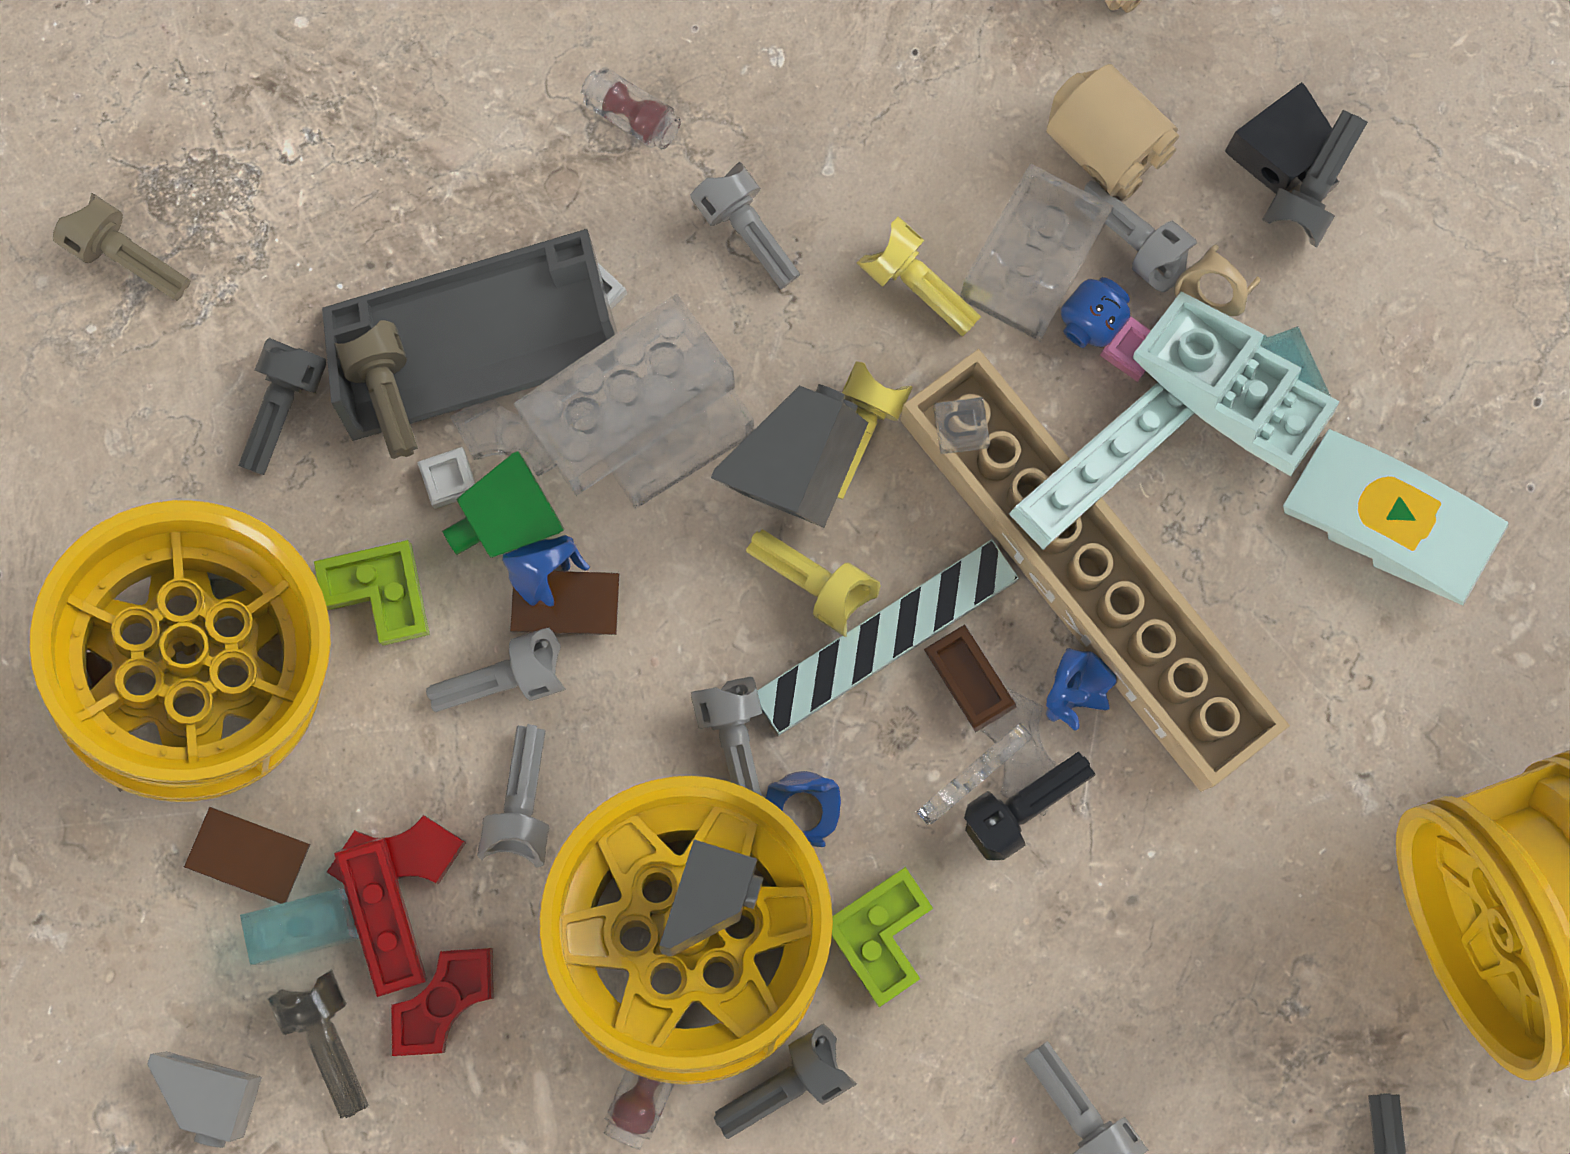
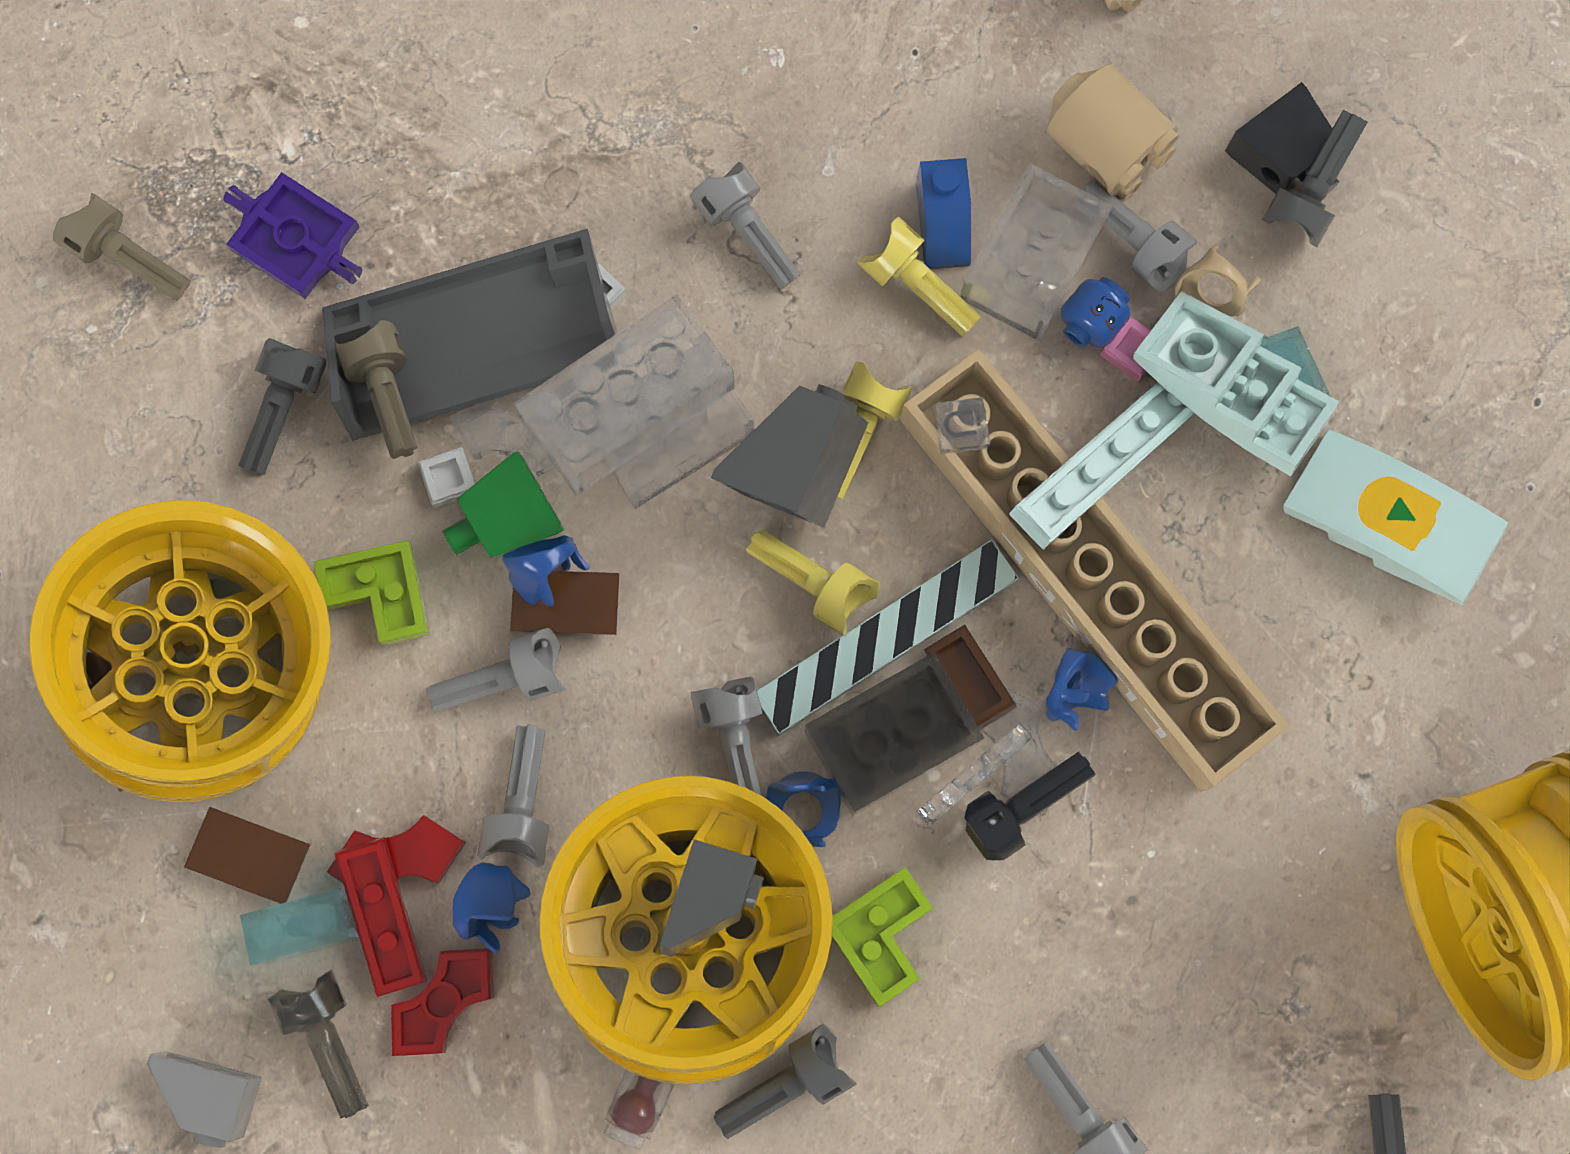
clear piece [581,67,681,150] -> none
none -> dark purple plate [223,172,363,299]
none -> blue piece [452,862,531,953]
none -> clear smoke brick [804,653,984,817]
none -> blue slope [916,158,971,269]

